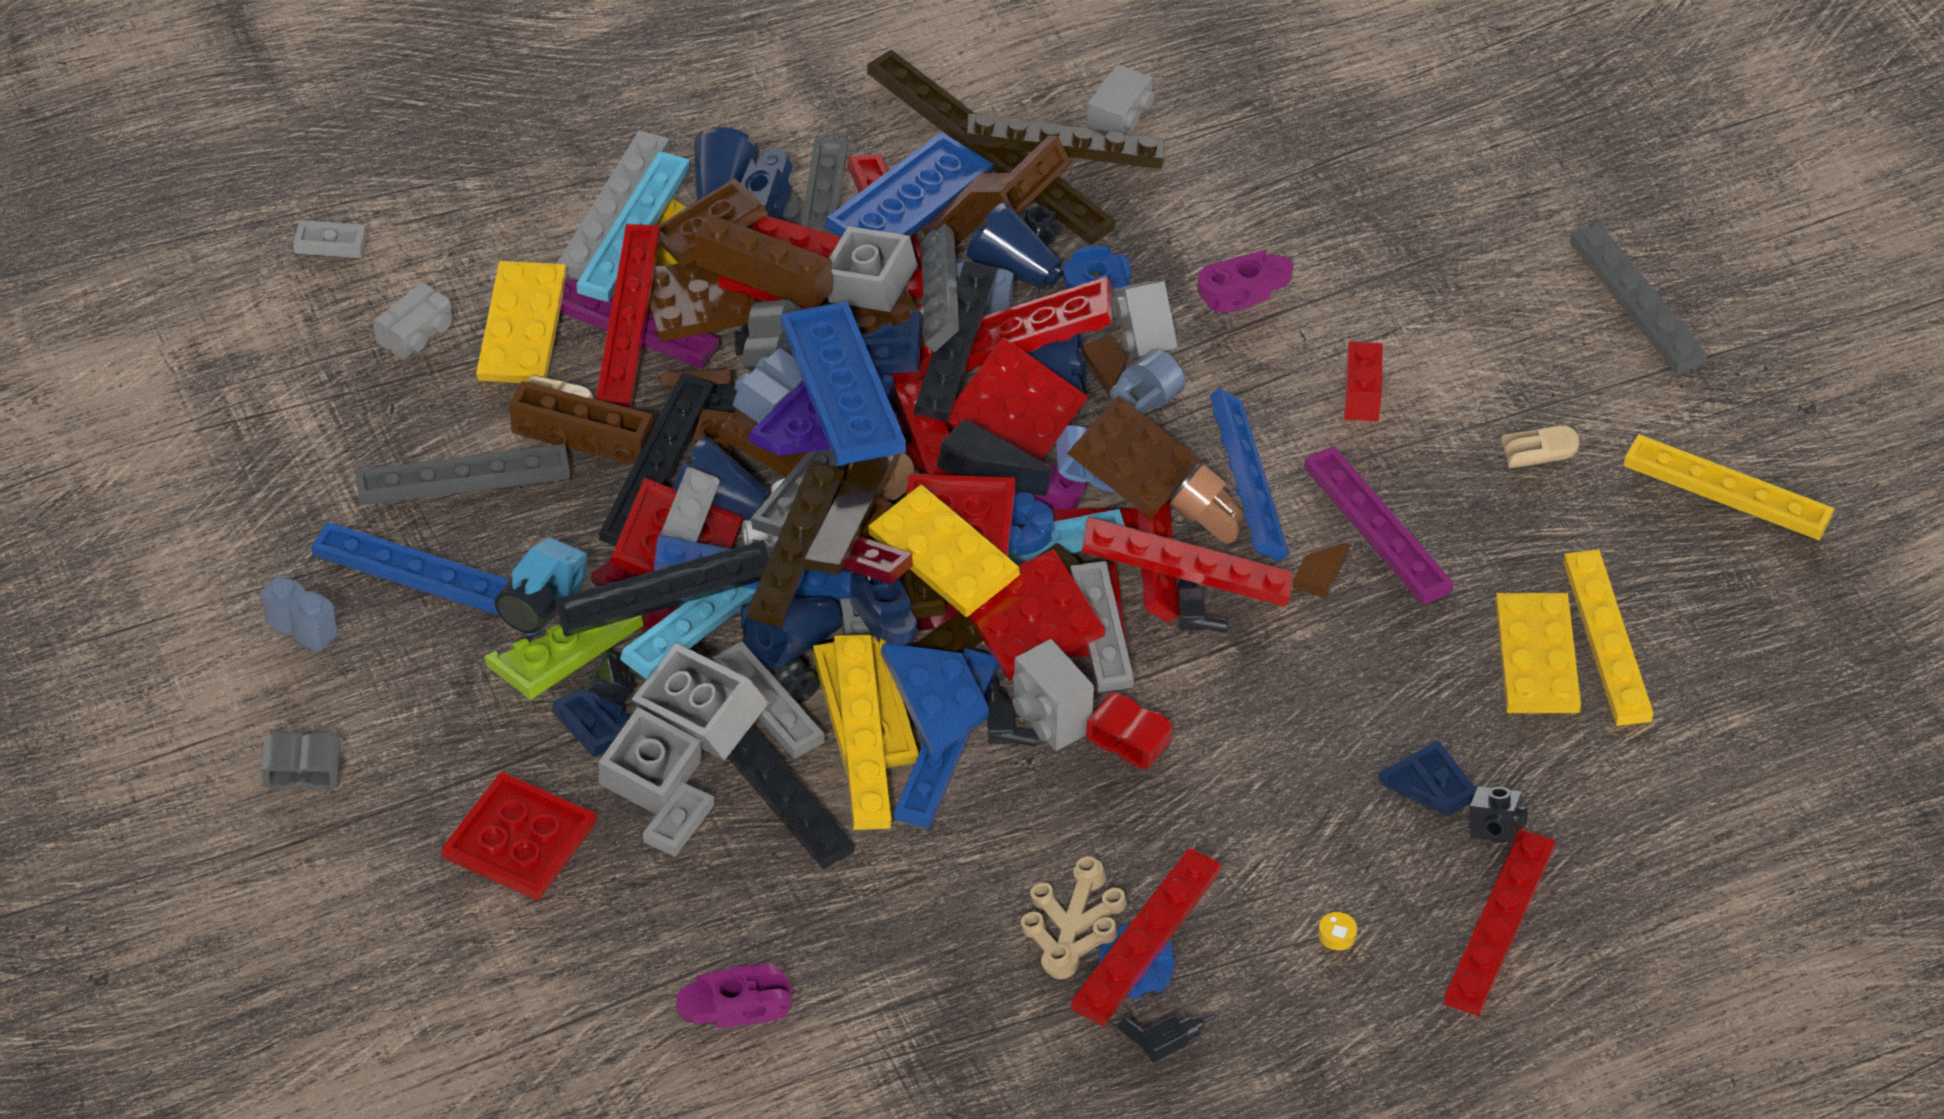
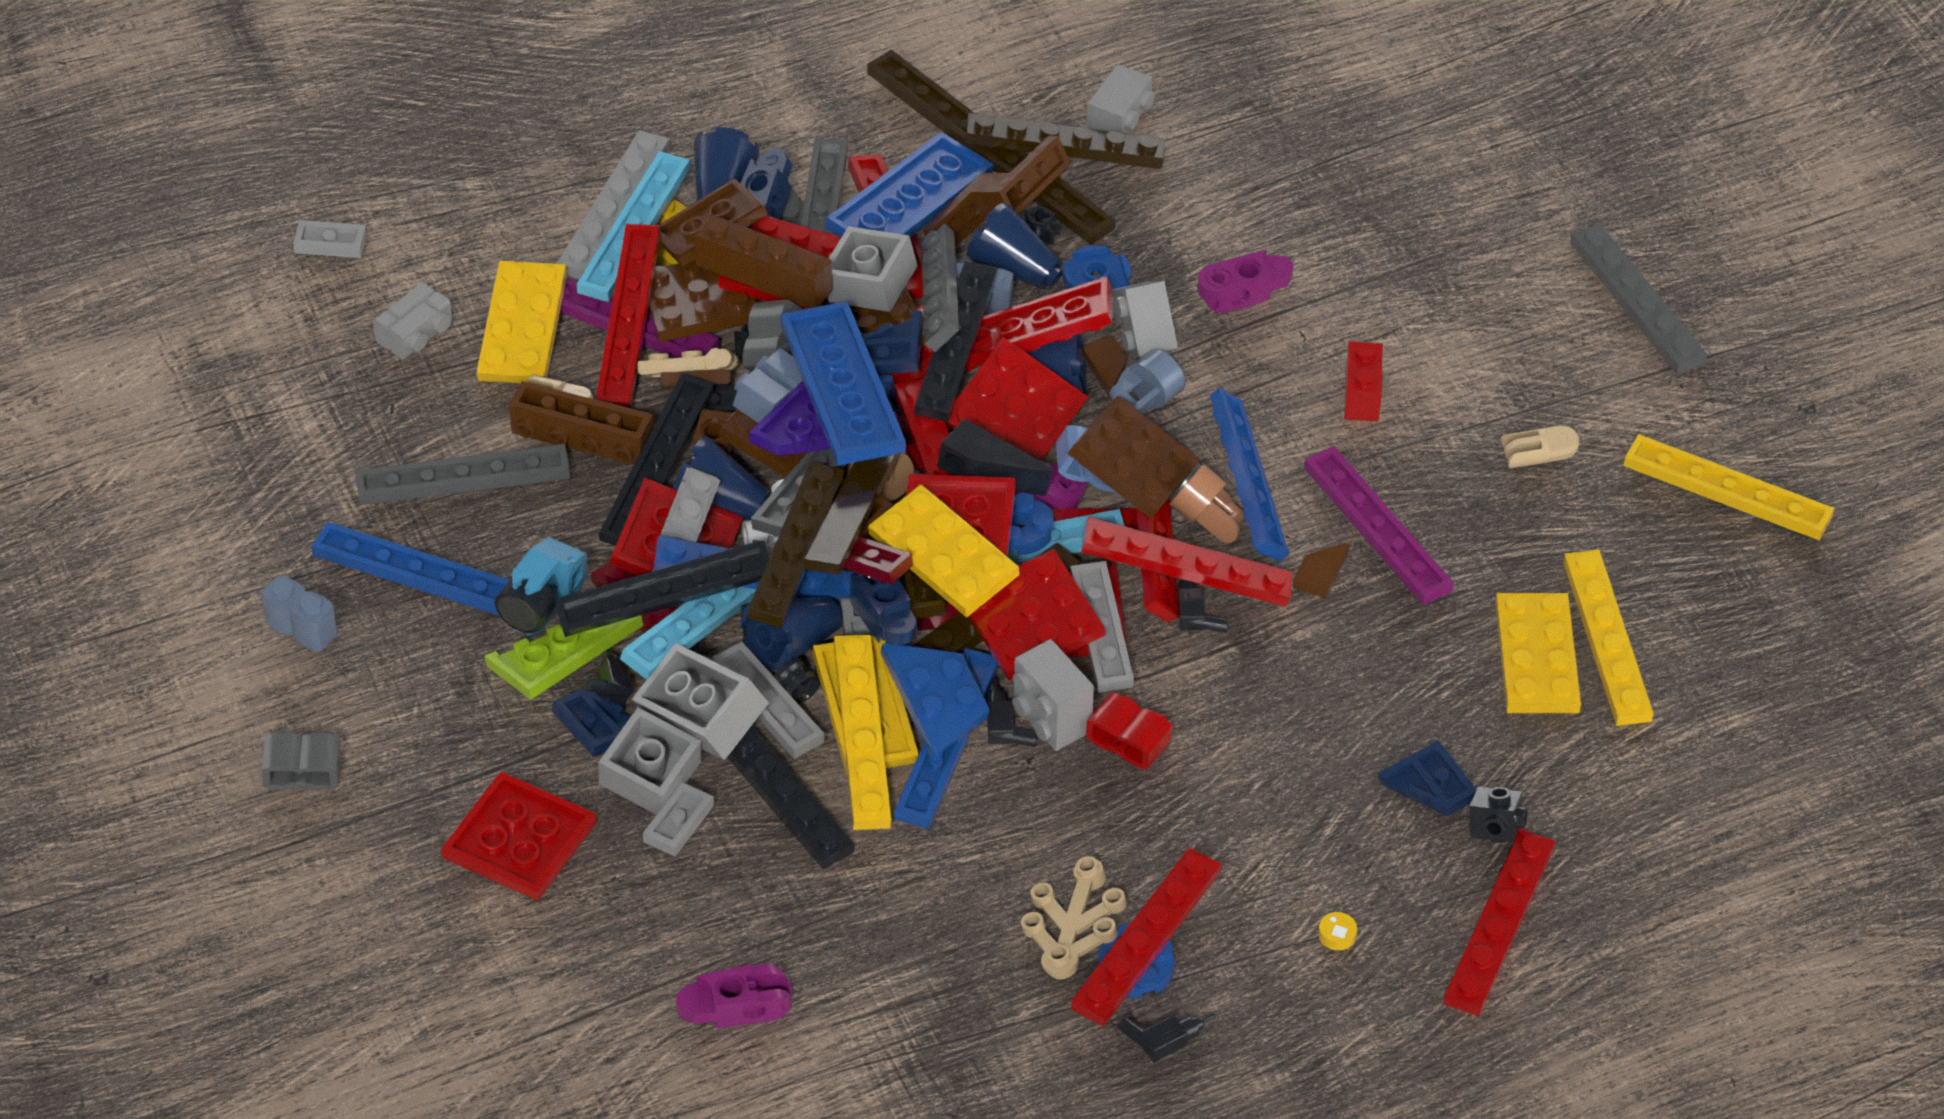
none -> tan hinge [638,348,740,379]

